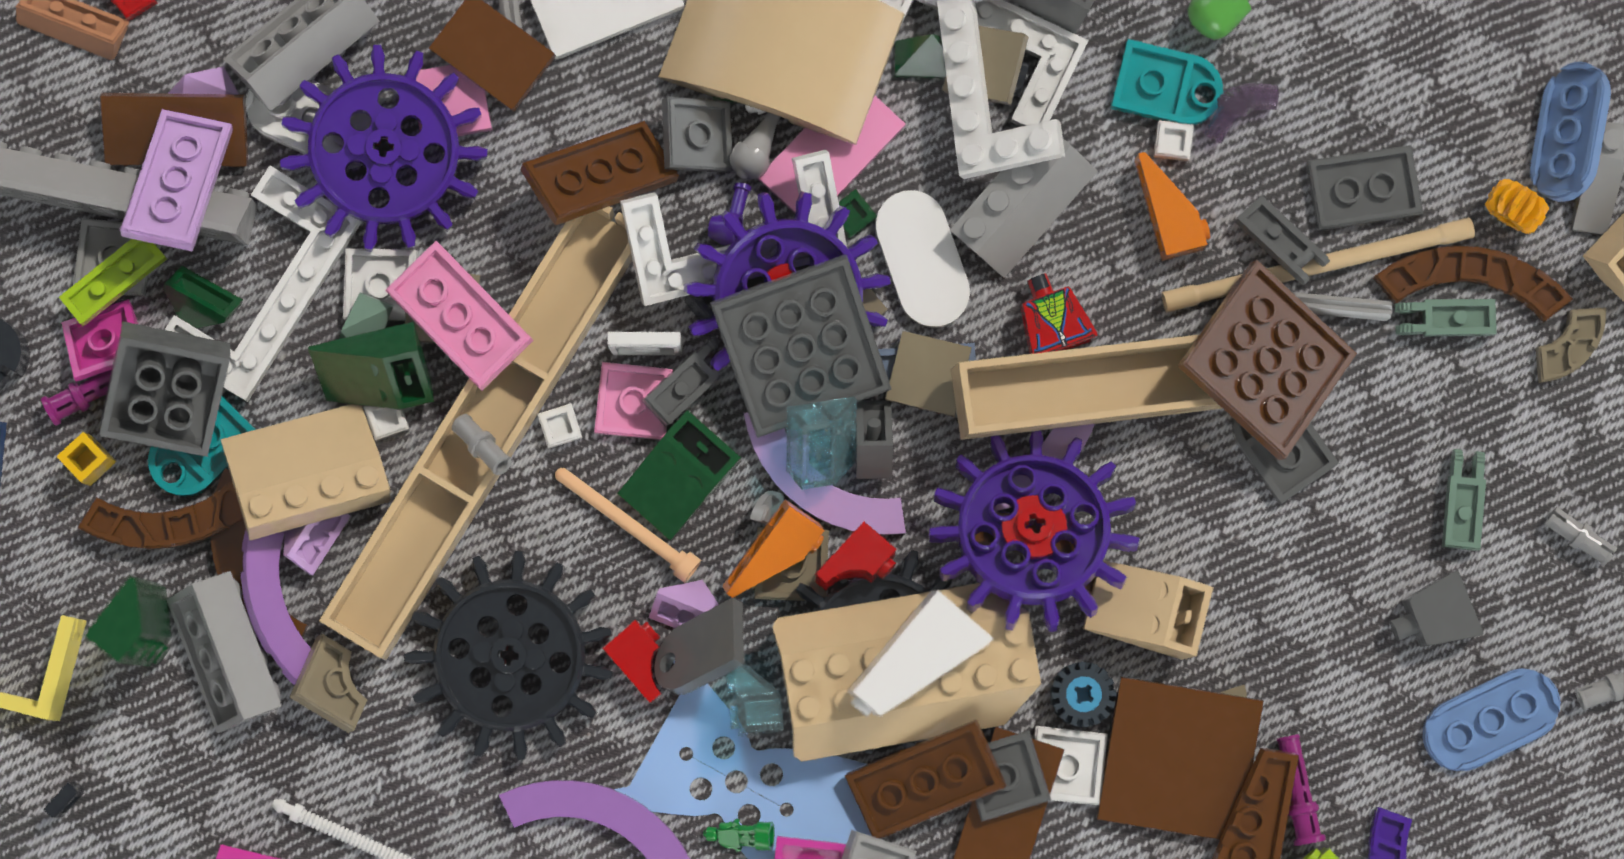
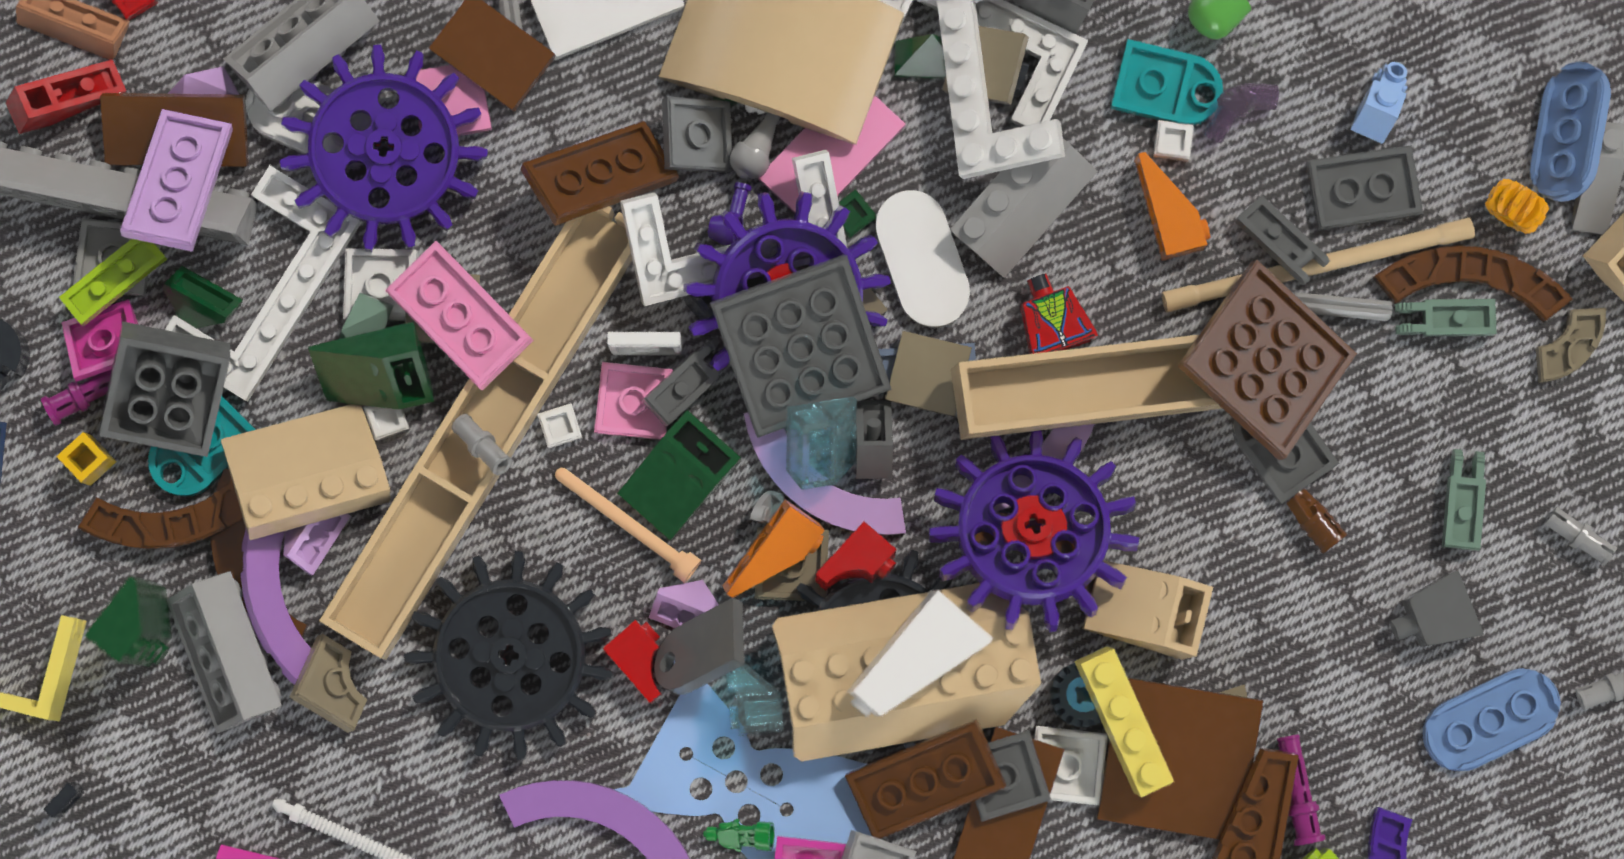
none -> red slope [5,59,126,134]
none -> light yellow brick [1074,647,1174,797]
none -> reddish brown hinge [1286,489,1348,554]
none -> light blue brick [1350,62,1407,144]

